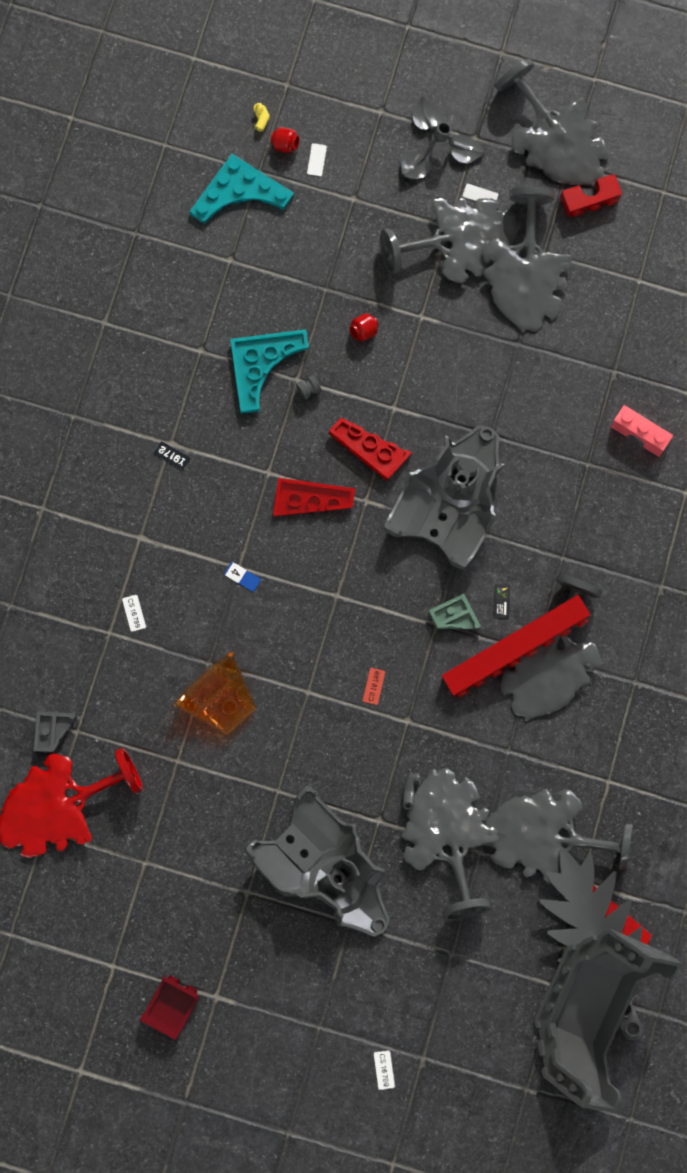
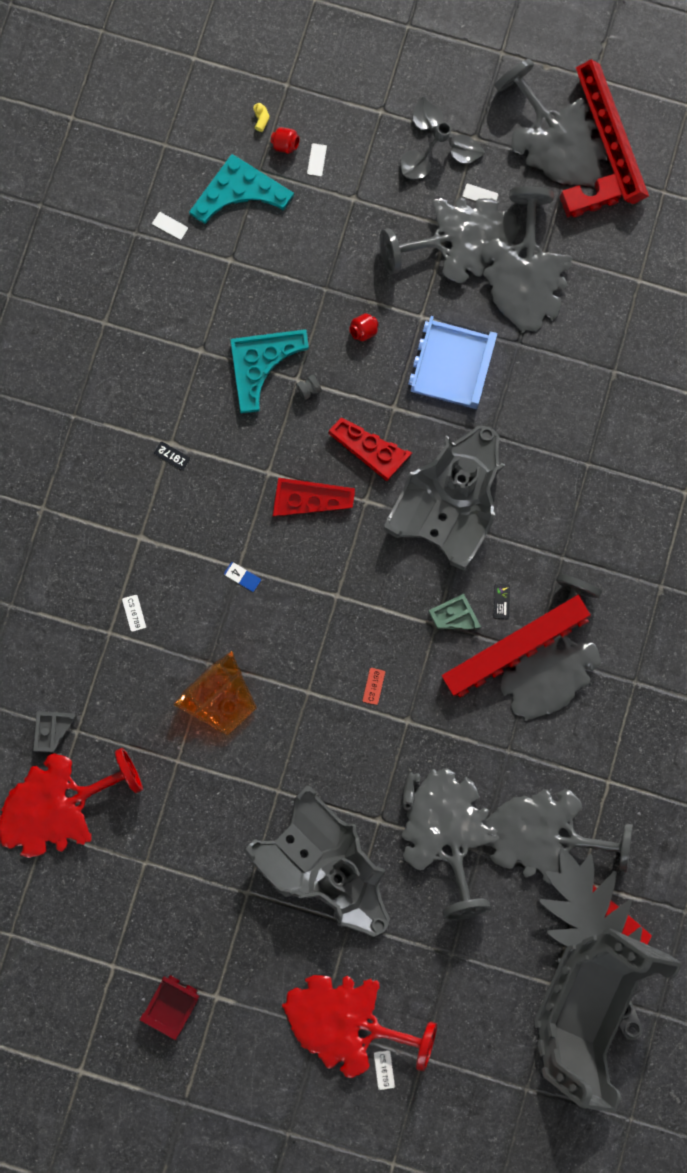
coral arch [611,405,673,457] -> none
none -> white sticker [152,212,188,239]
none -> red plant [282,975,437,1078]
none -> light blue panel [408,316,497,409]
none -> red brick [576,59,649,204]

